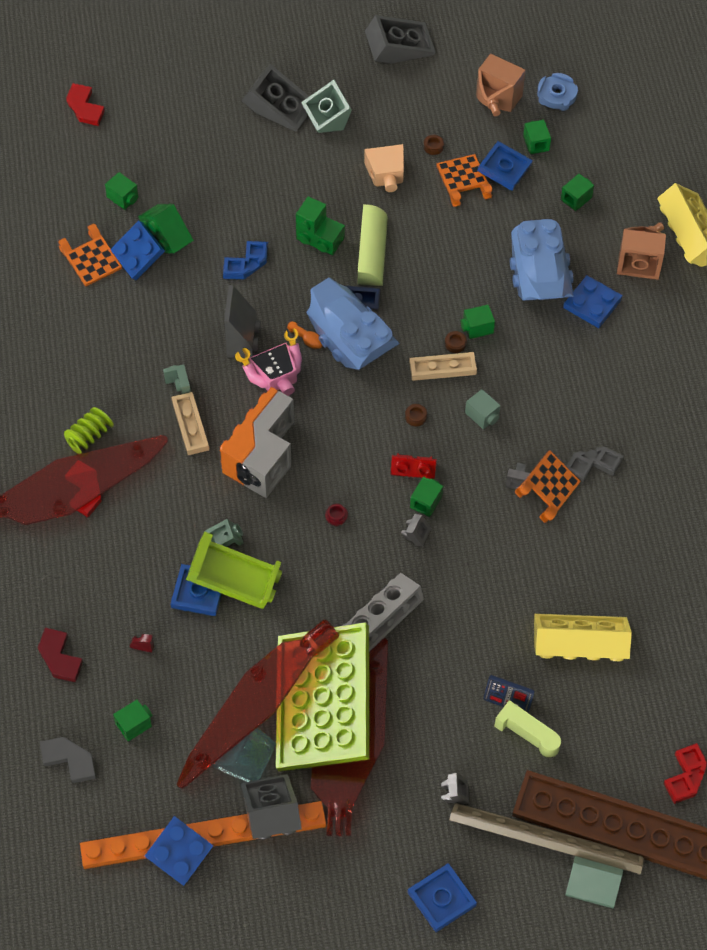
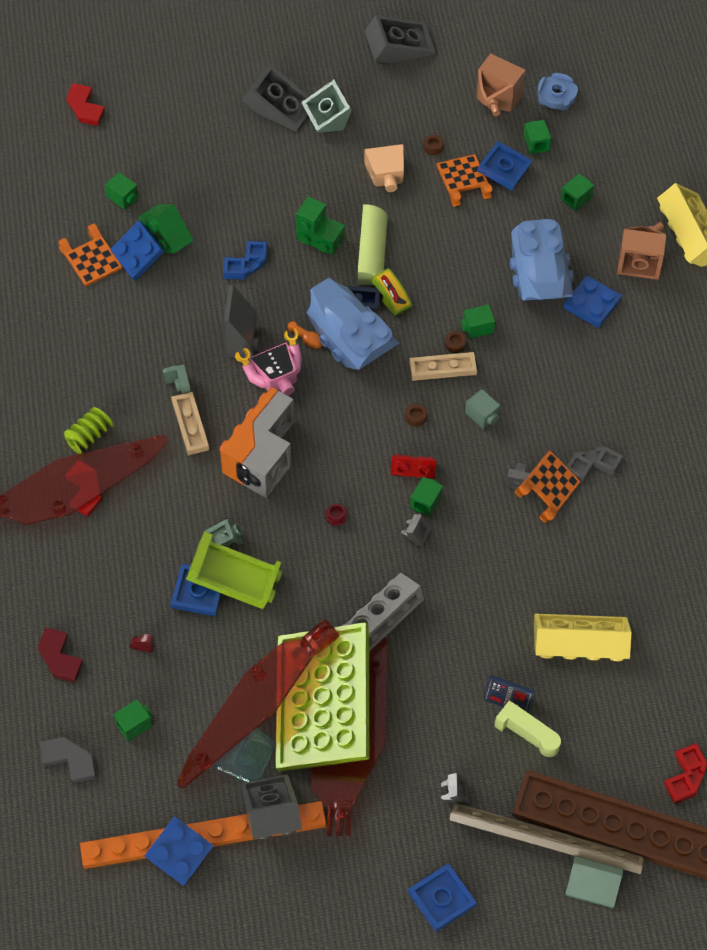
none -> slope [371,268,412,316]

